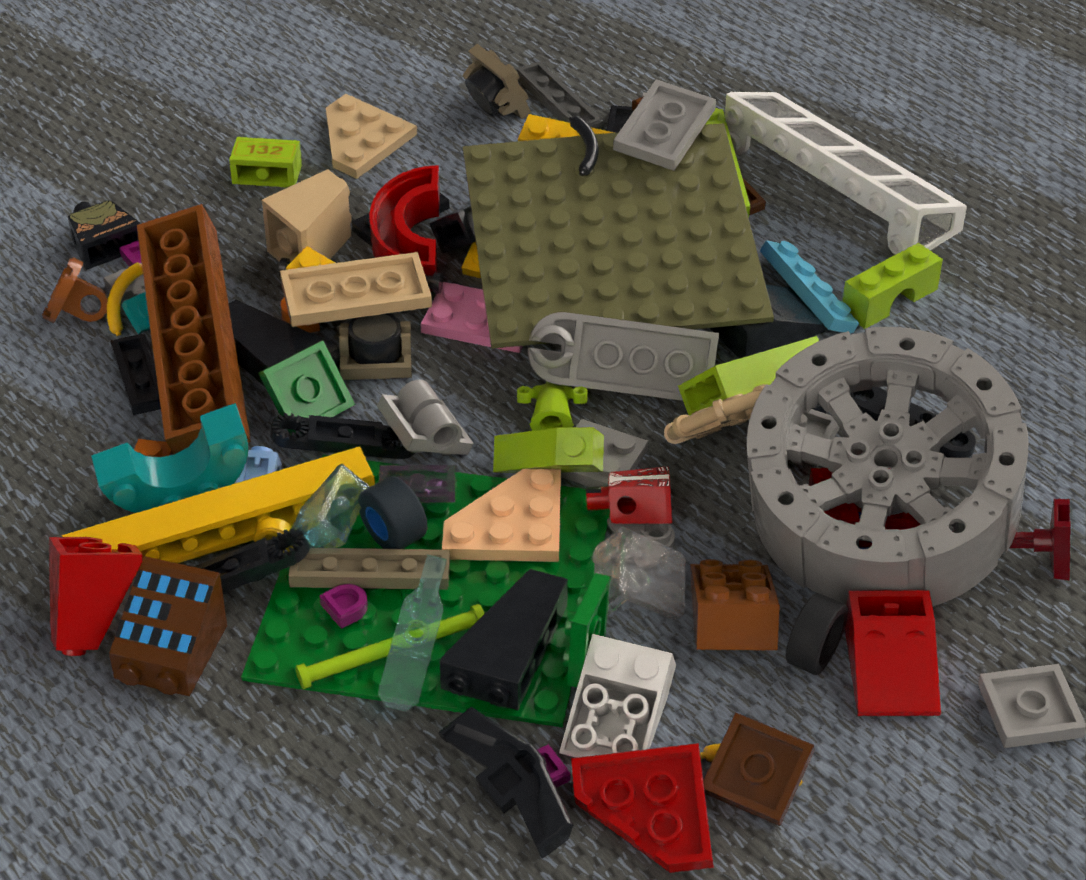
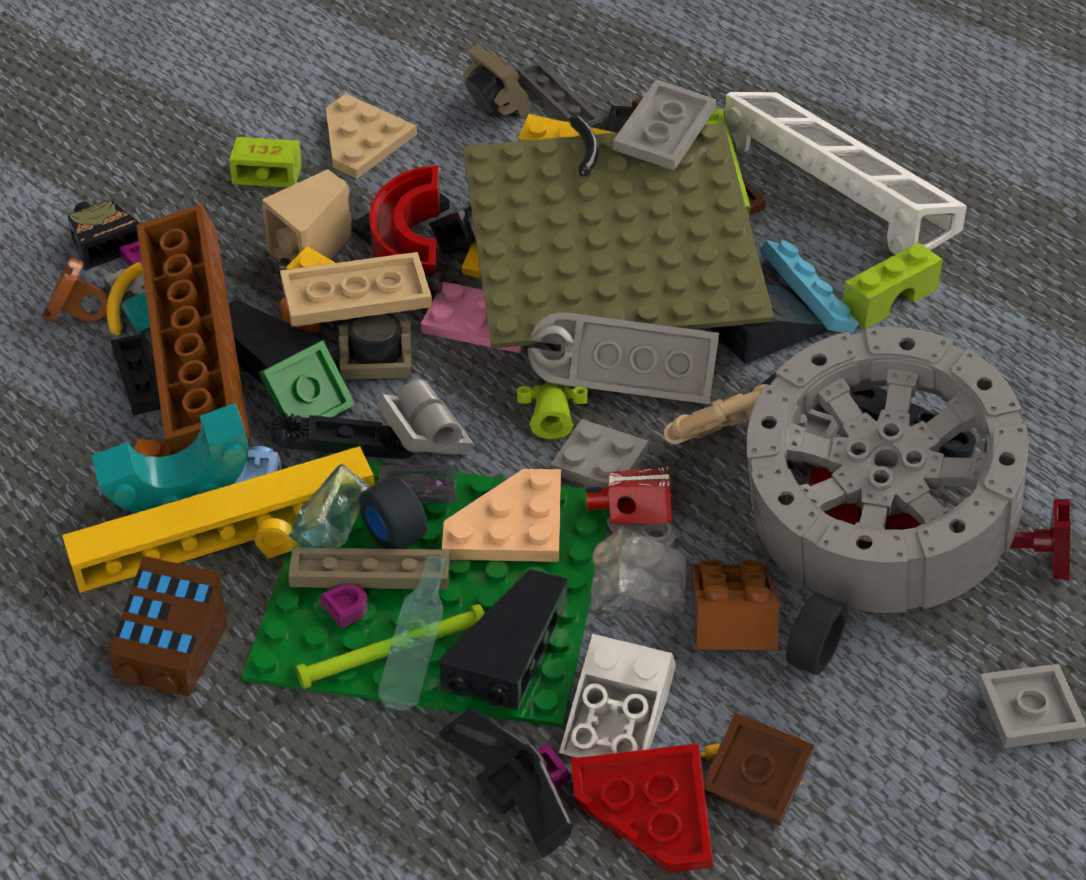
red slope [49,537,142,656] -> none
black plate [194,528,310,595] -> none
lime slope [493,427,604,473] -> none
green plate [562,573,611,687] -> none
lime slope [678,336,819,415] -> none
red slope [845,590,941,716] -> none

